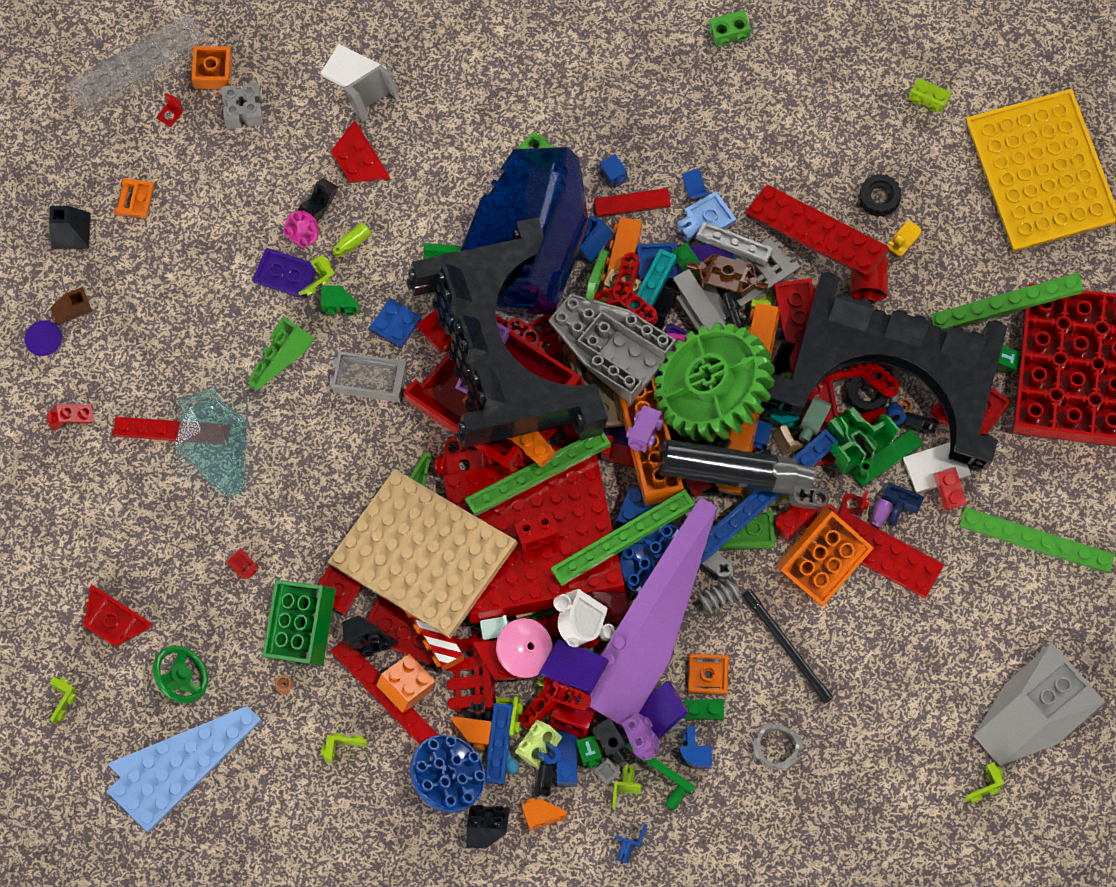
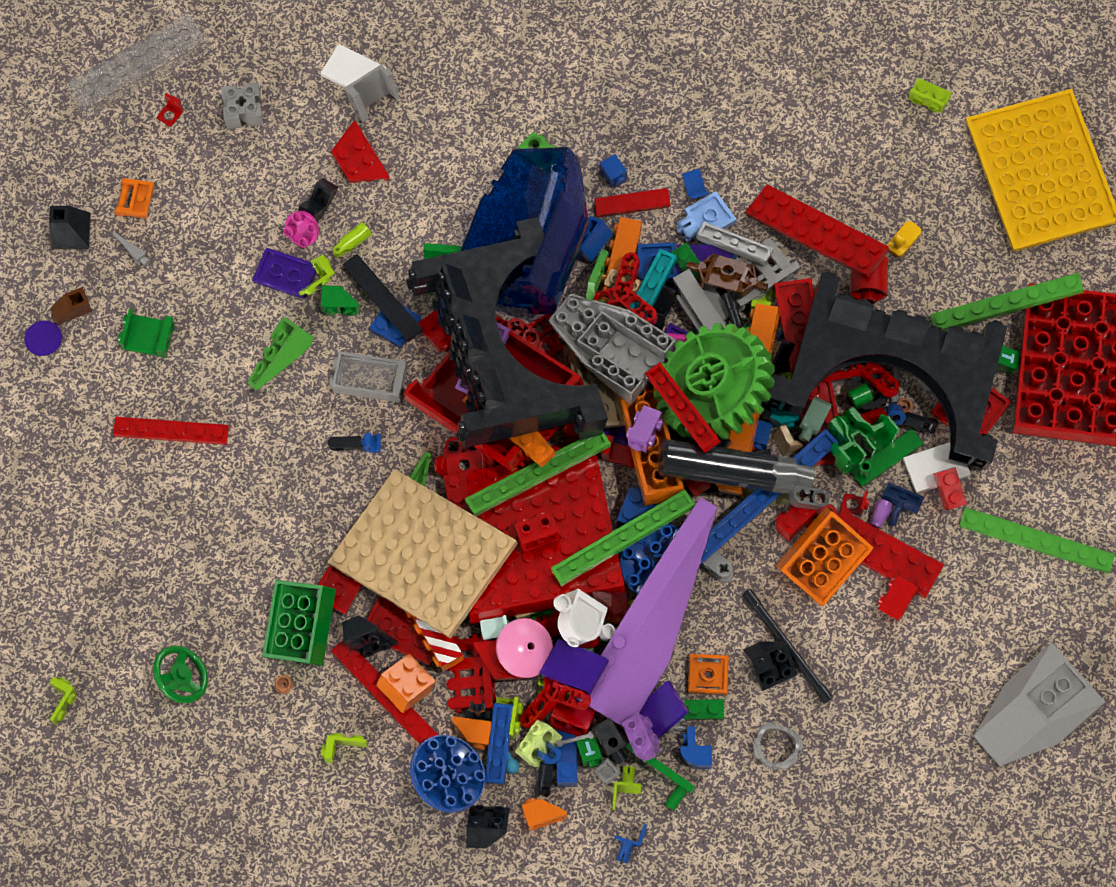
red bracket [47,404,94,430] -> none
red wing [83,584,153,647] -> none
light blue wing [106,706,262,833] -> none
clear light blue windscreen [175,386,247,498] -> none
orange brick [191,46,233,89] -> none
red bracket [226,548,258,579] -> none
light grey piece [697,576,741,614] -> none
bright green brick [709,10,751,46] -> none
bright green wing [719,510,775,550] -> none
black tyre [859,174,901,217] -> none
lime bracket [965,762,1004,803] -> none
none -> light grey piece [113,232,151,266]
none -> green panel [118,309,175,358]
none -> piece [328,433,381,453]
none -> black tile [342,254,423,342]
none -> light grey hinge [555,731,595,747]
none -> red plate [645,362,721,453]
none -> black slope [743,641,798,691]
none -> green brick [847,383,873,409]
none -> red brick [877,575,919,621]

